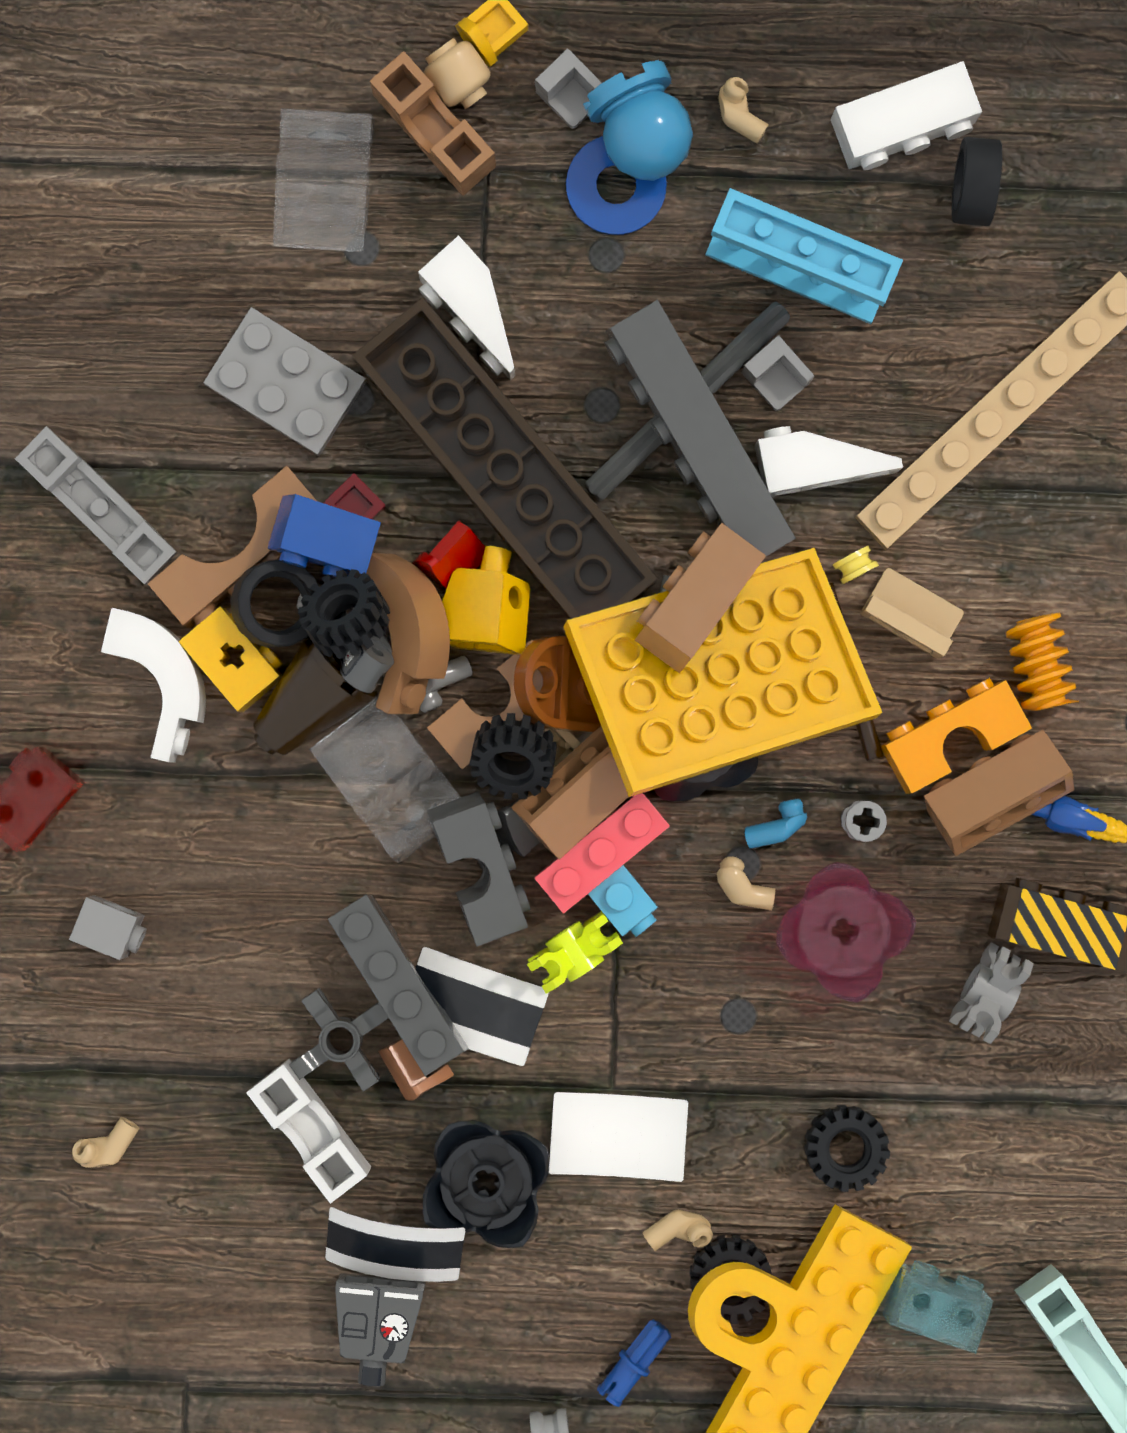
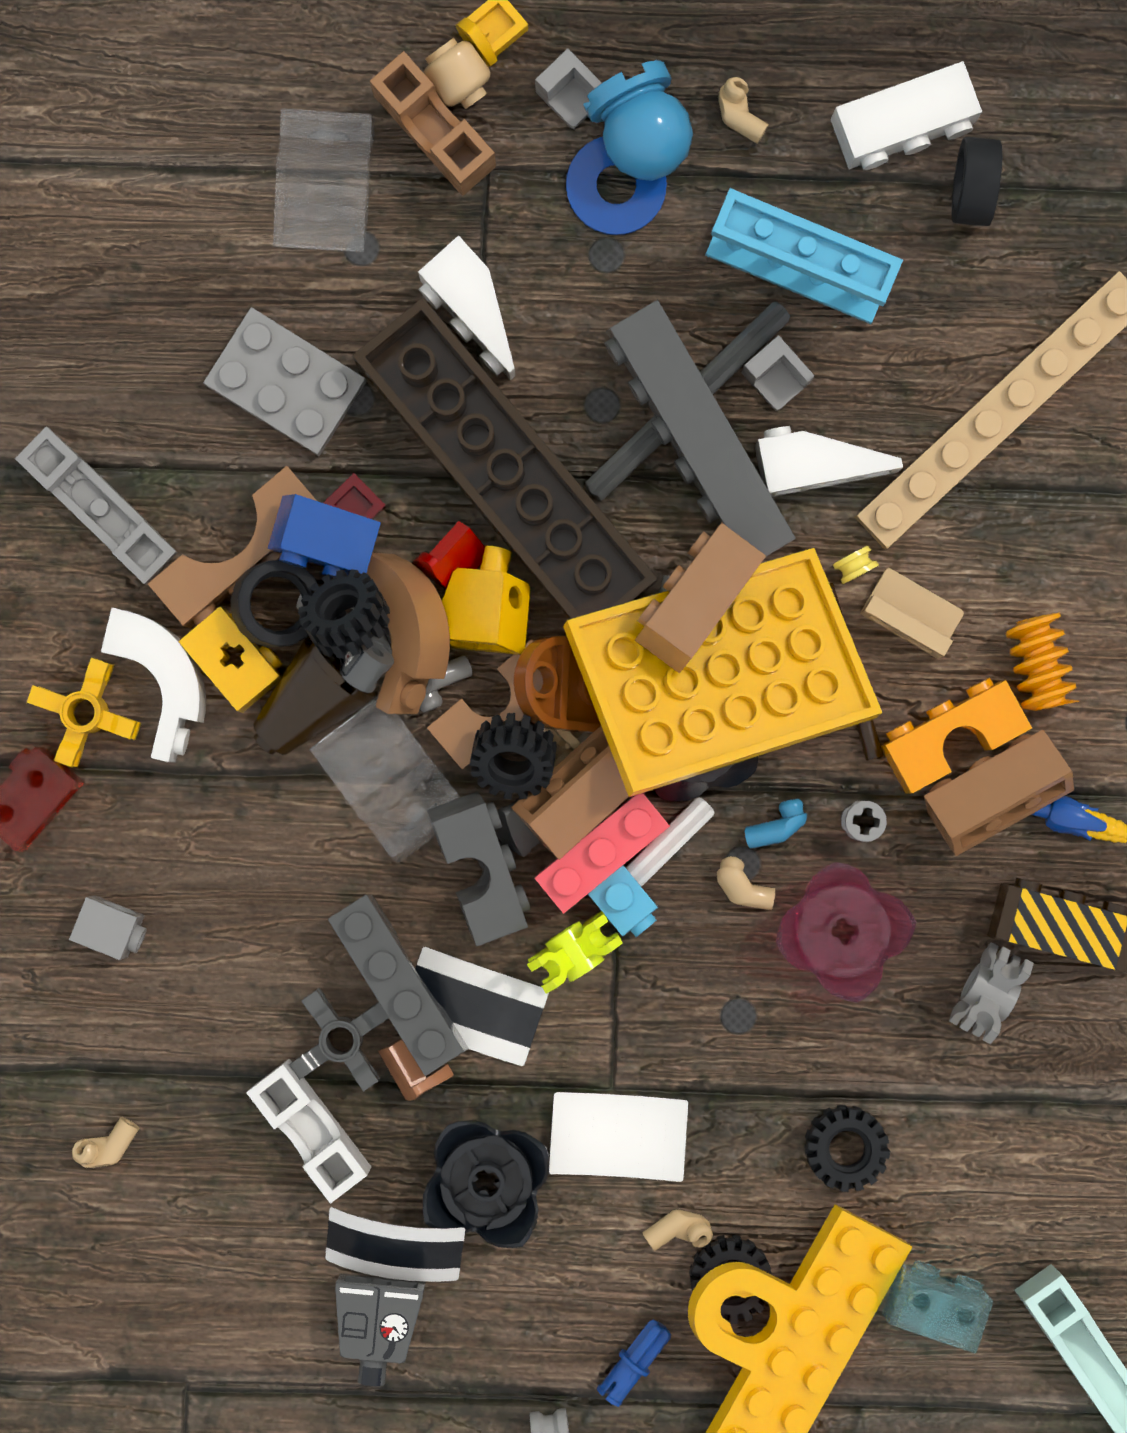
none -> yellow pin [27,658,141,767]
none -> white axle [626,797,714,887]

